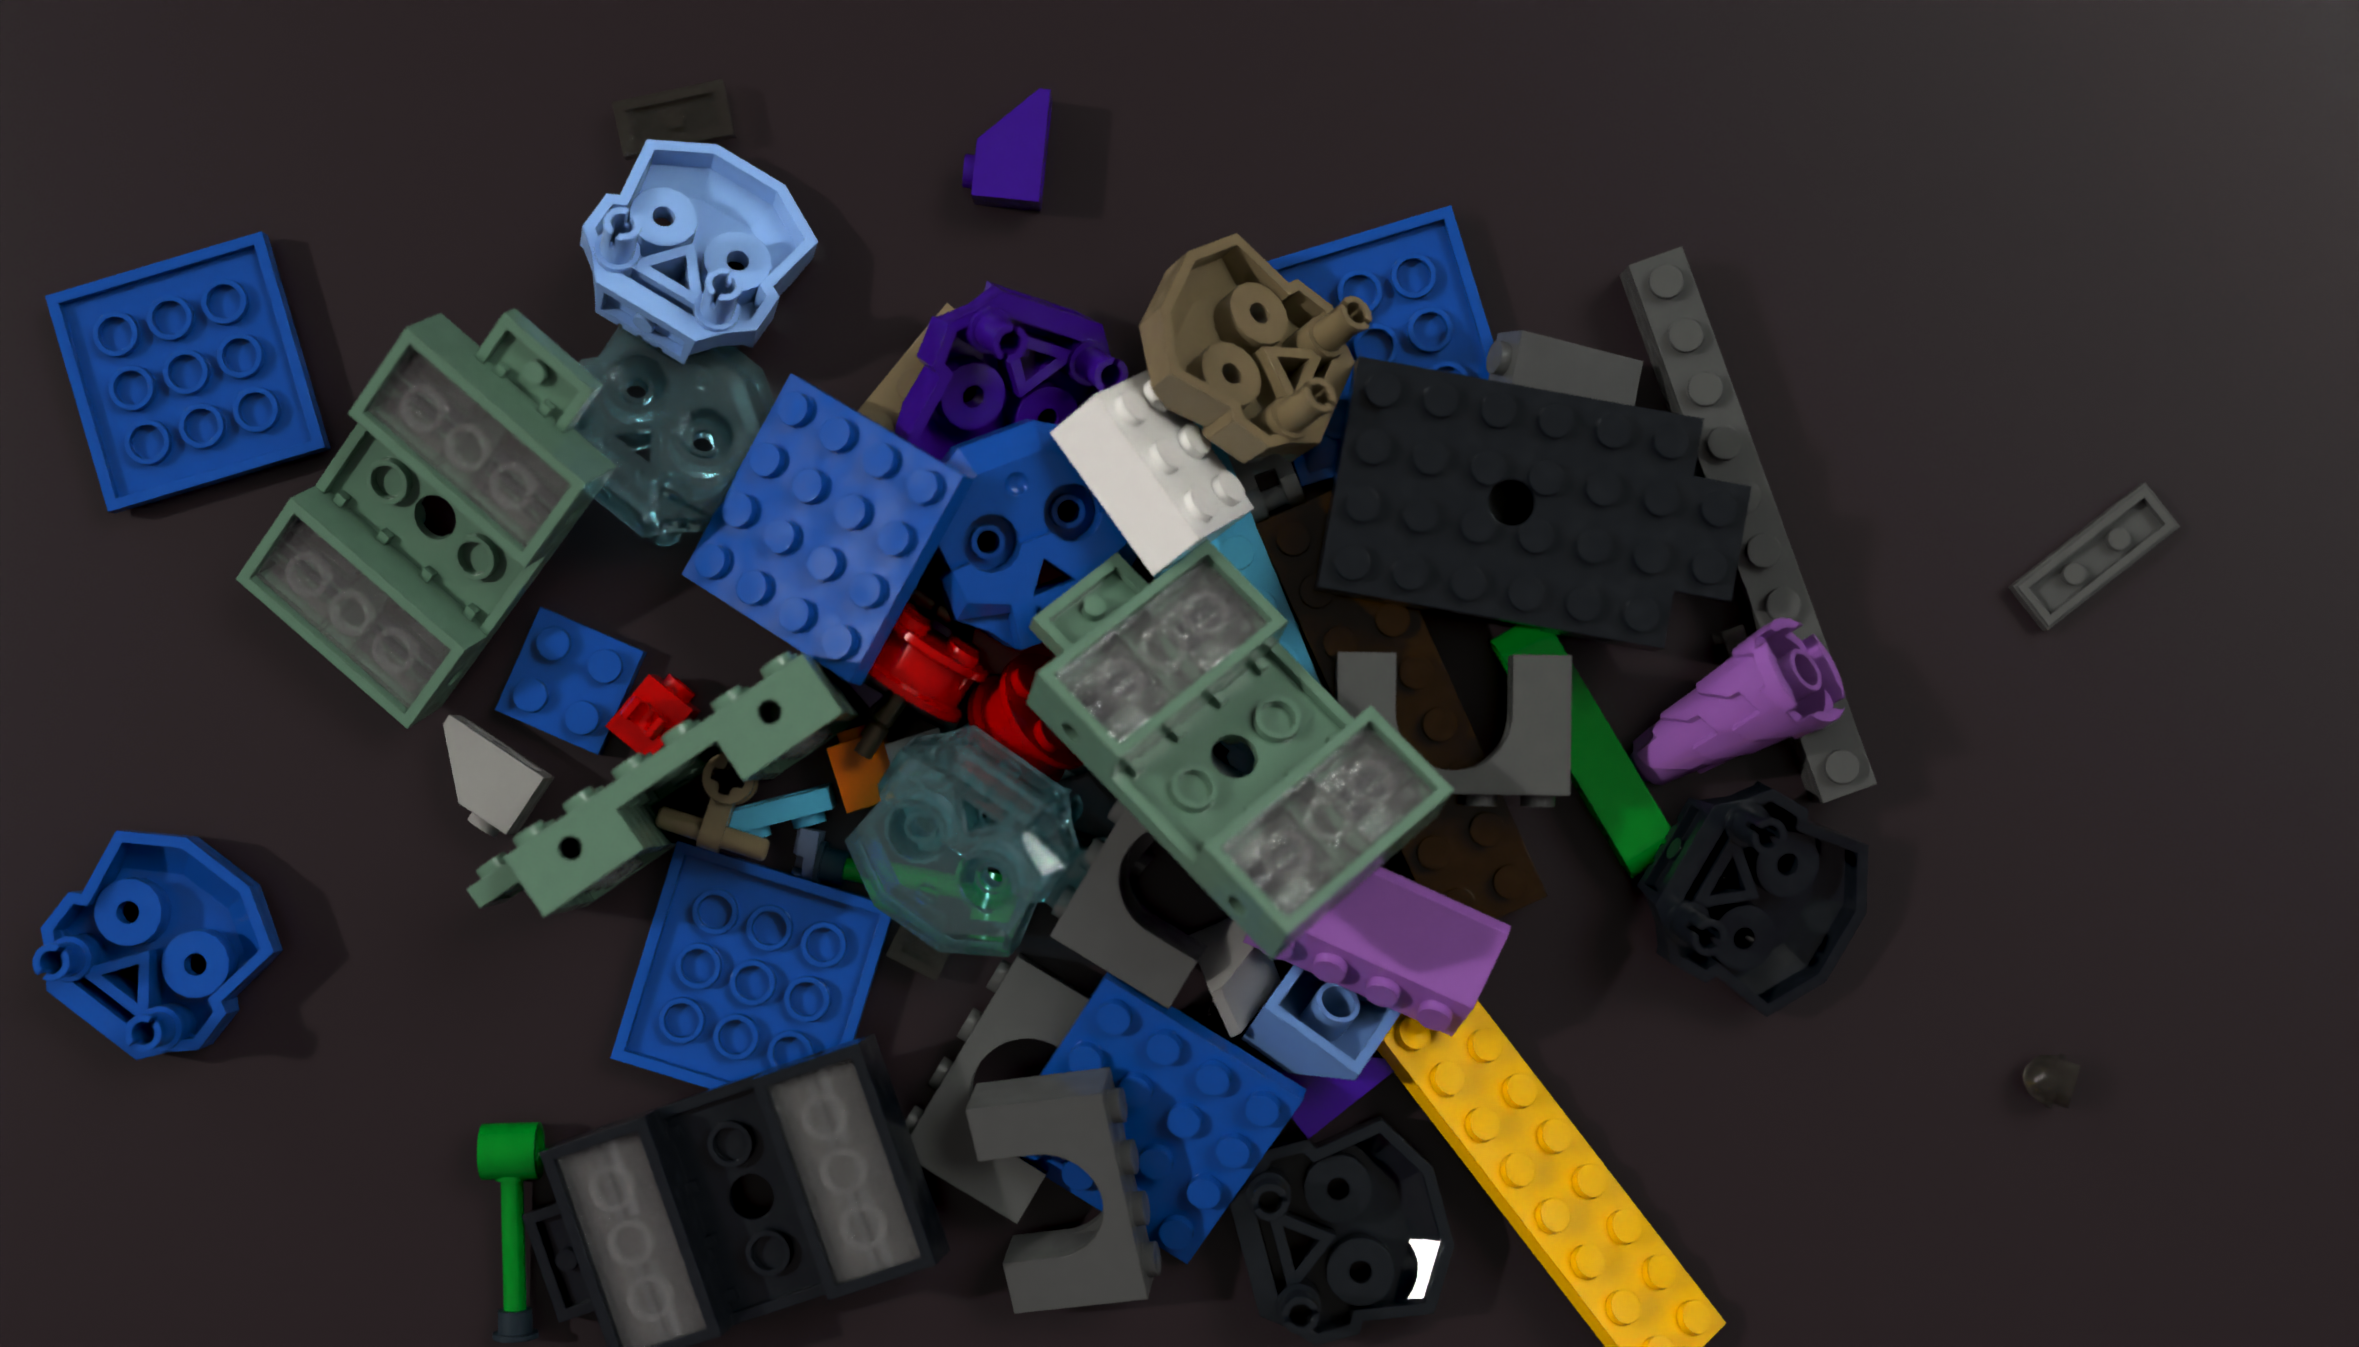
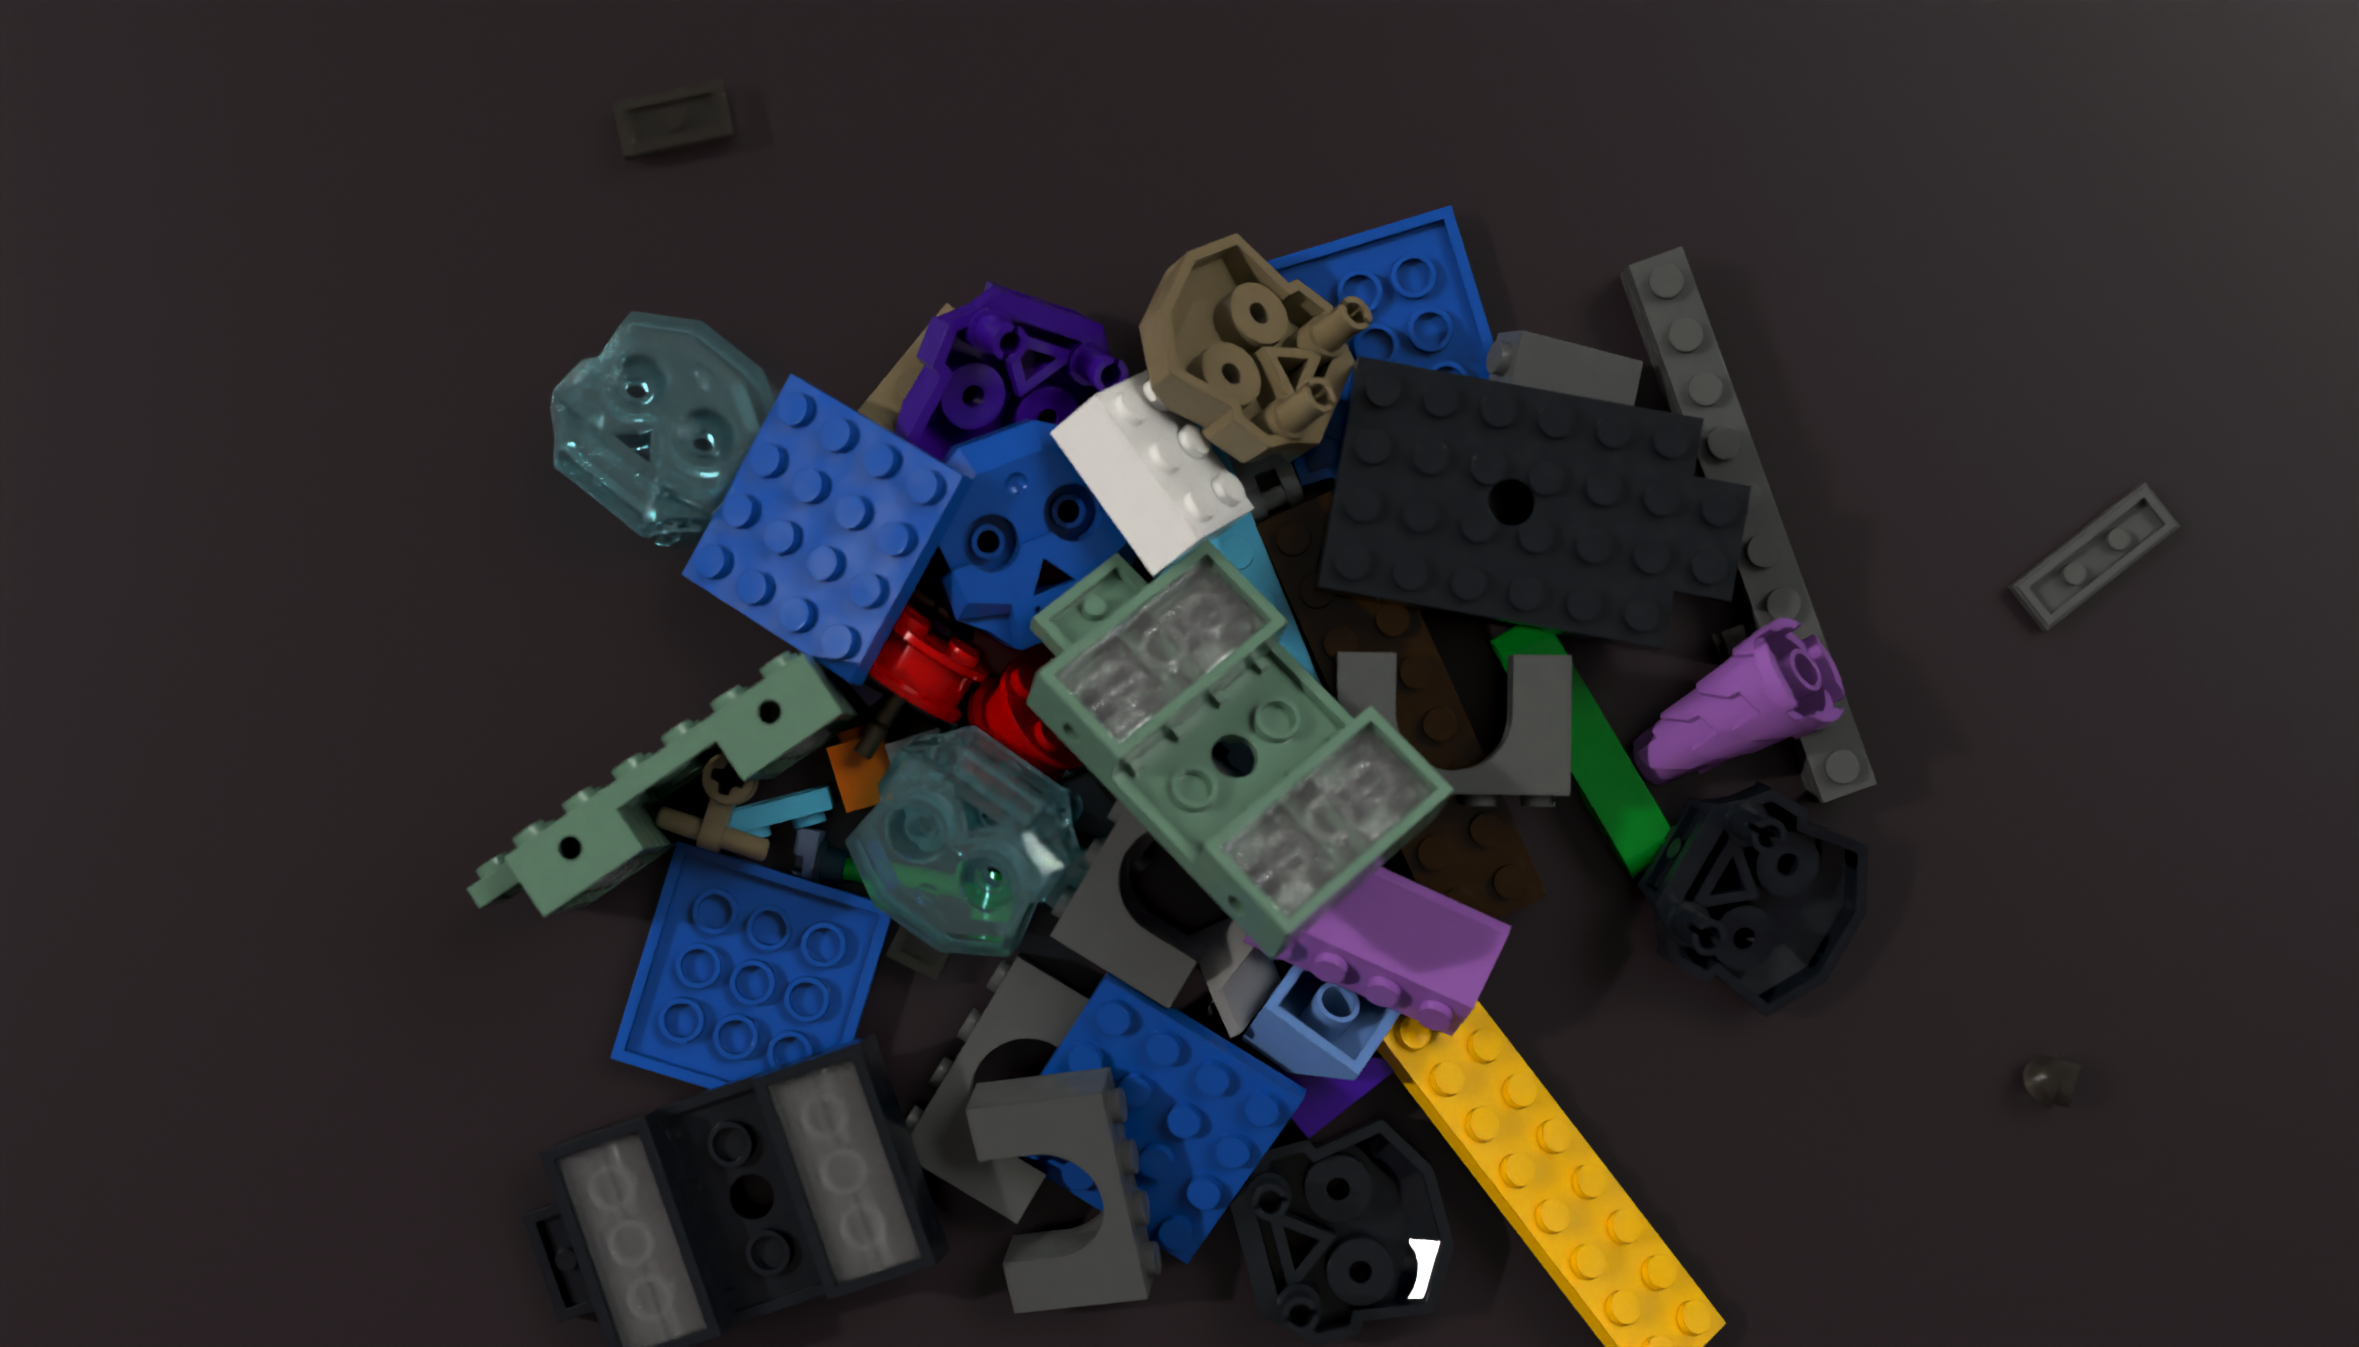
blue brick [32,830,283,1060] -> none
blue plate [45,231,331,514] -> none
sand green piece [236,308,617,729] -> none
light grey slope [443,715,555,837] -> none
green piece [477,1122,545,1343] -> none
blue plate [495,606,647,755] -> none
light blue brick [580,139,818,365] -> none
red brick [605,673,701,755] -> none
dark purple slope [962,88,1053,211] -> none

